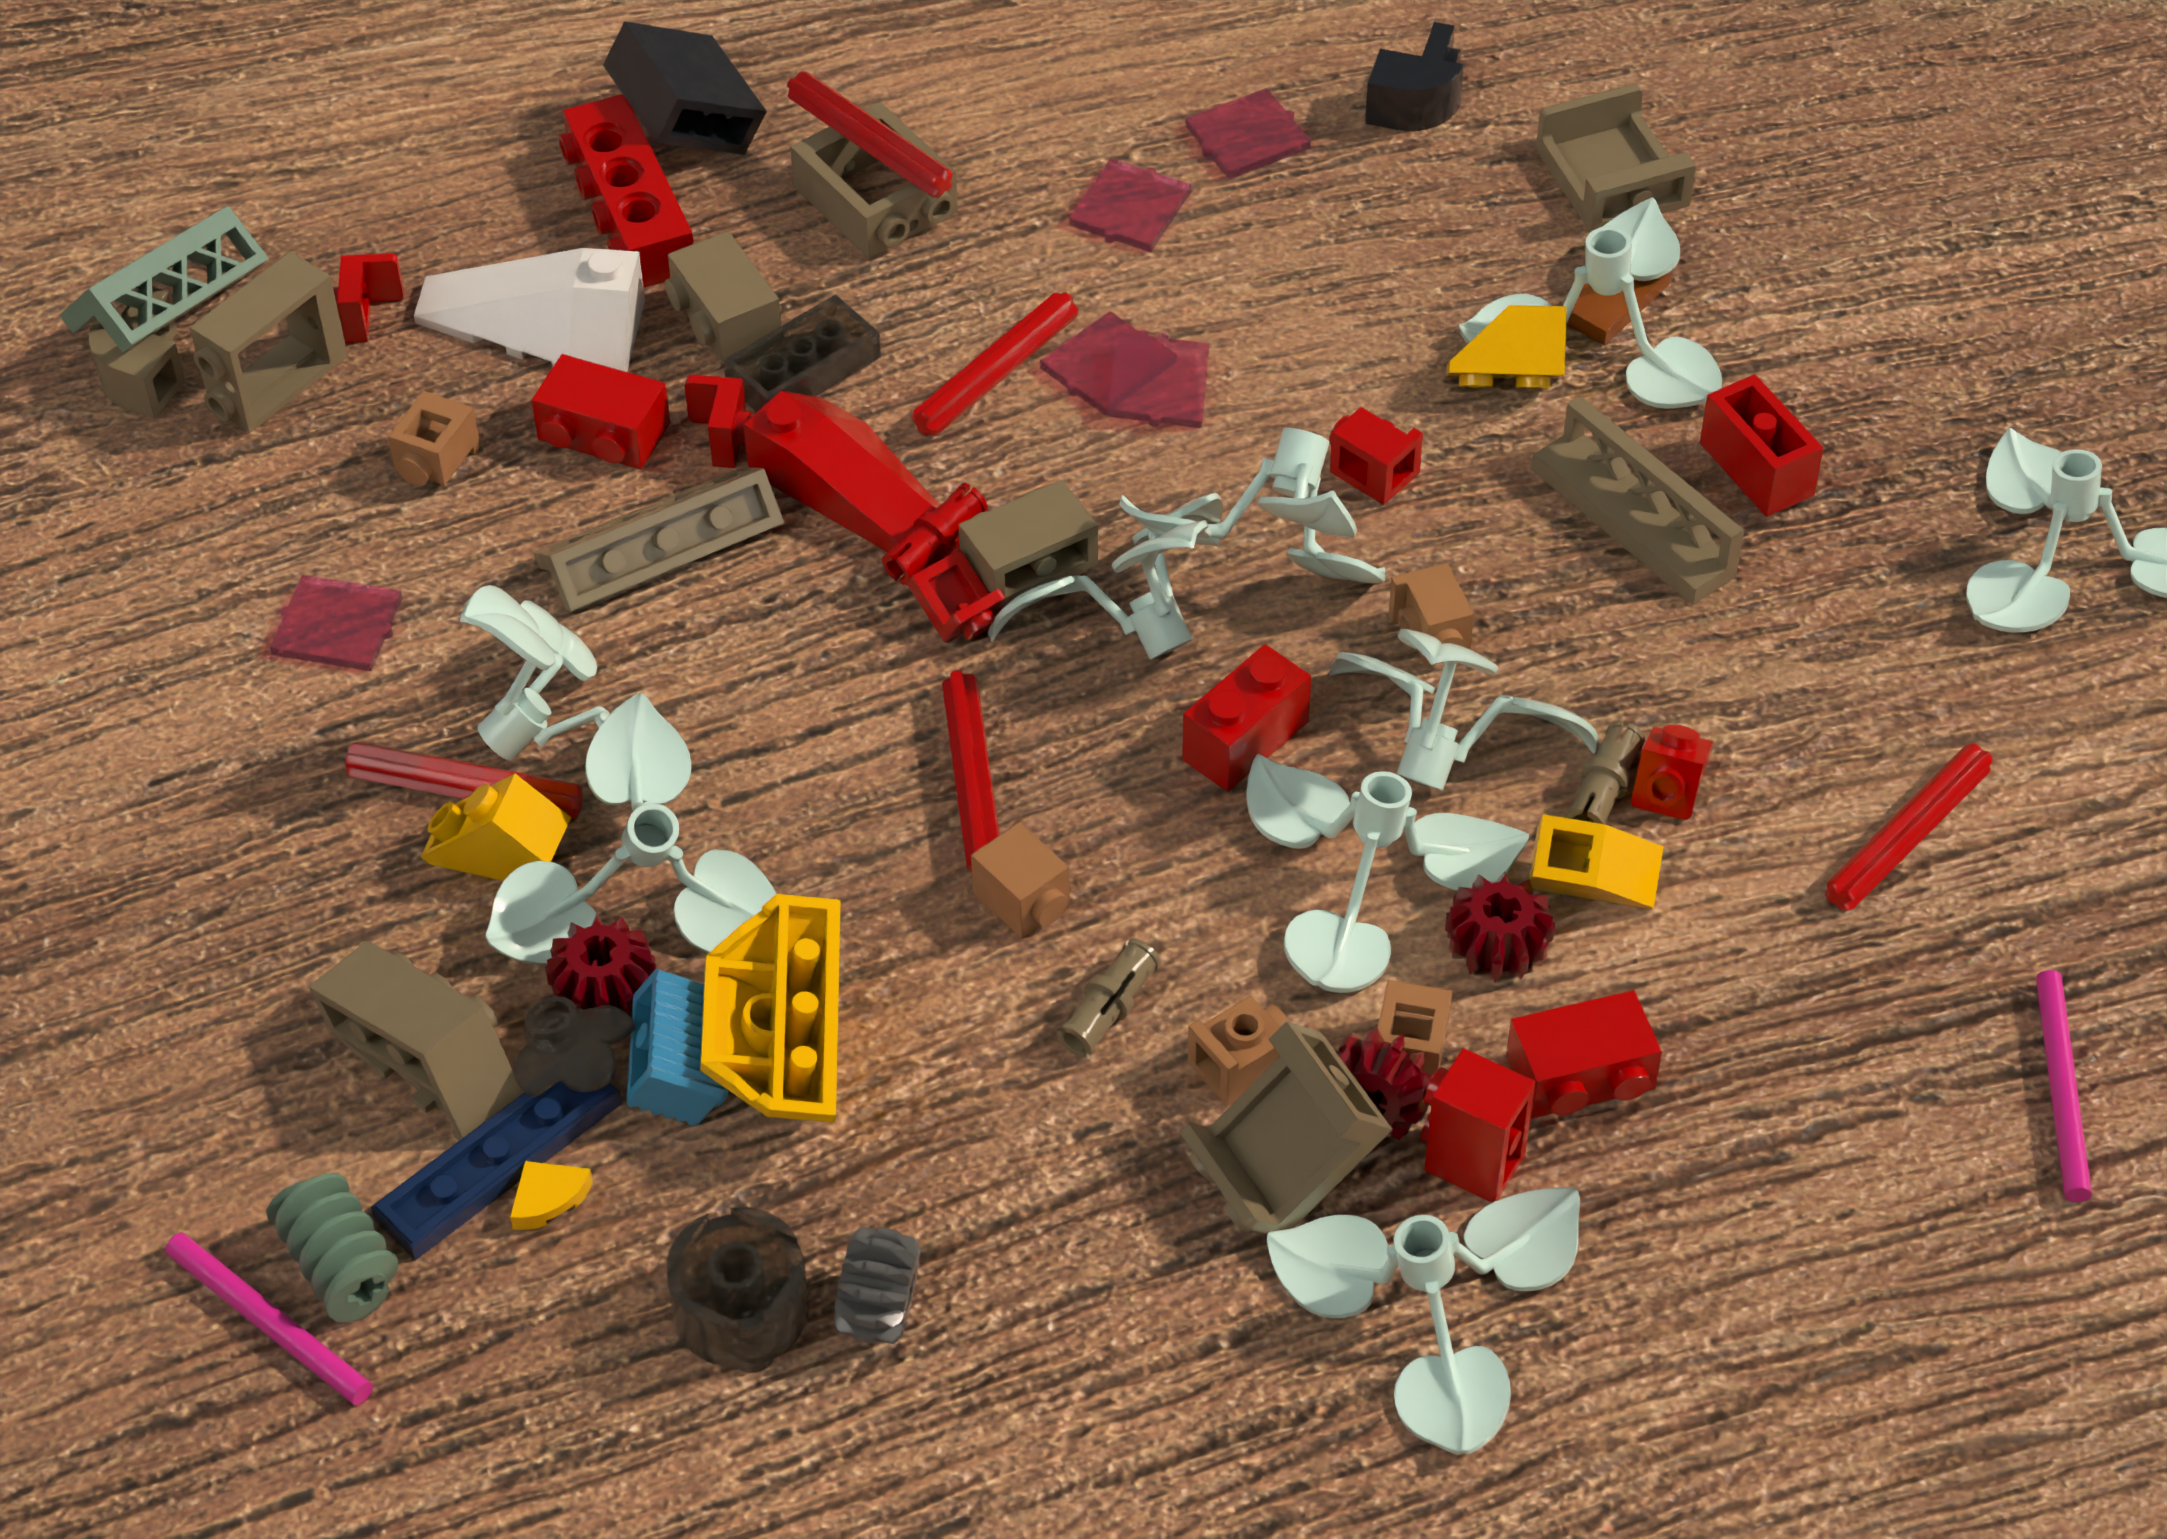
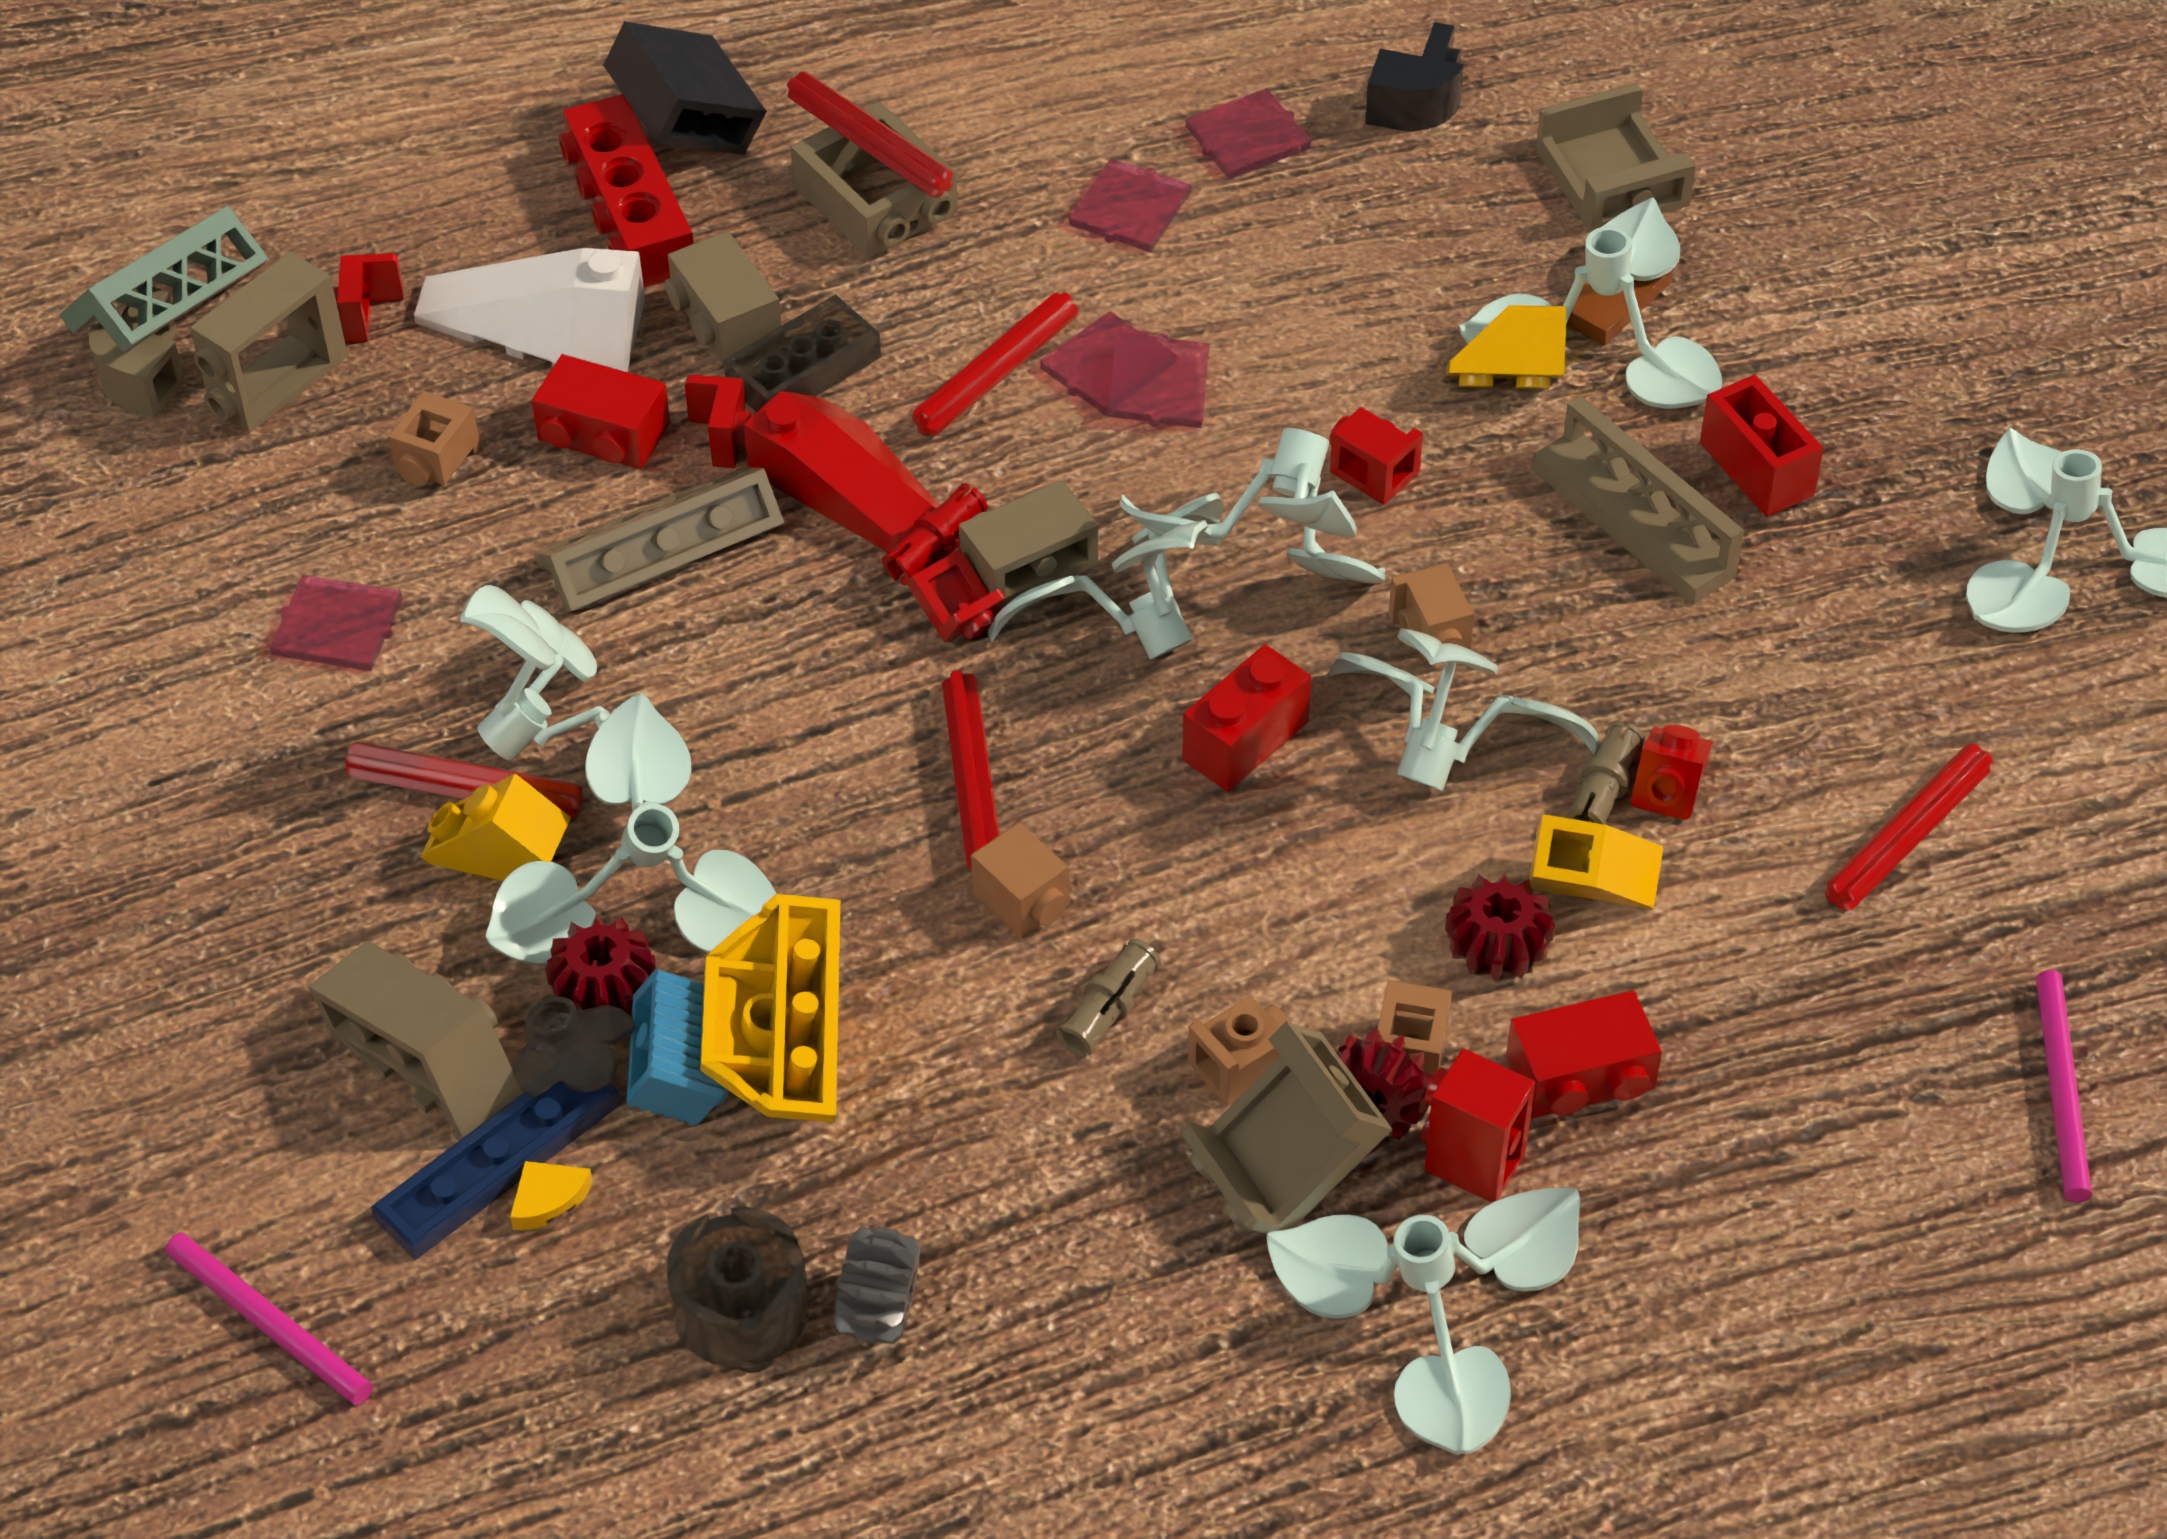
sand green piece [266,1173,399,1322] -> none
light aqua plant [1246,754,1529,993] -> none

